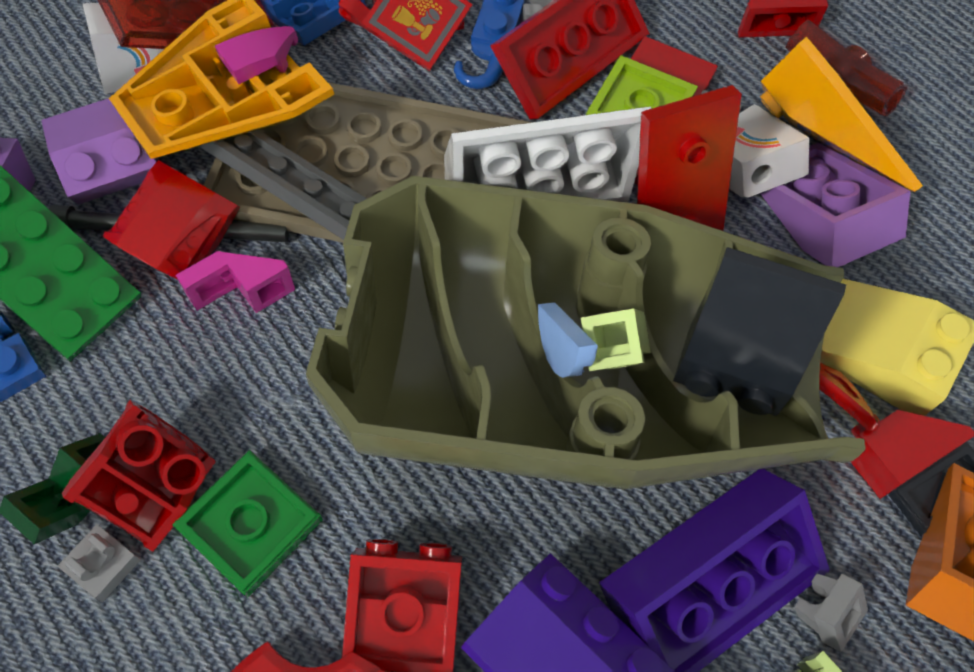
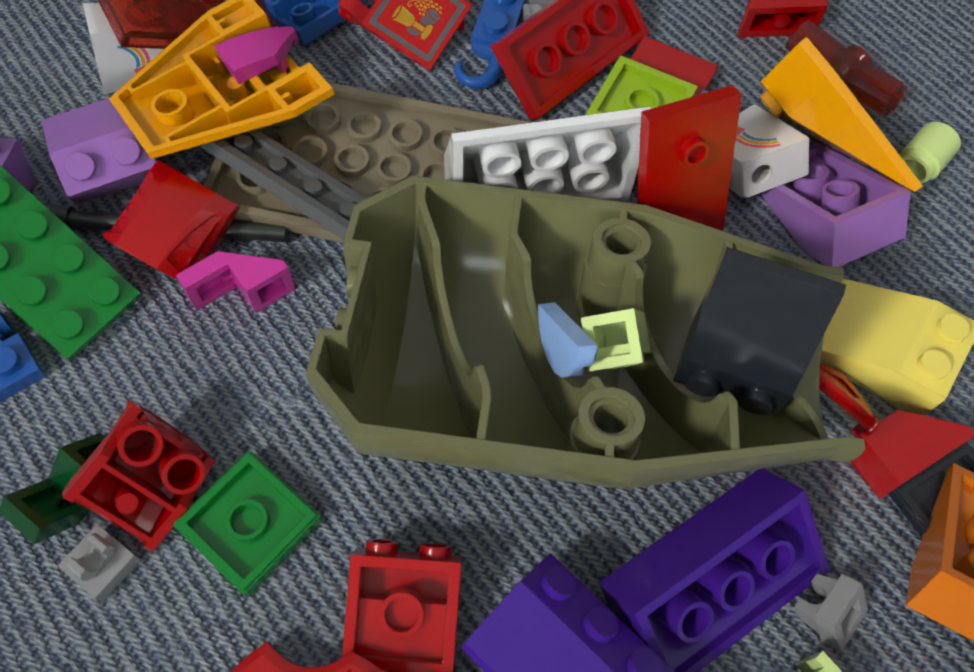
none -> yellowish green brick [900,122,961,184]

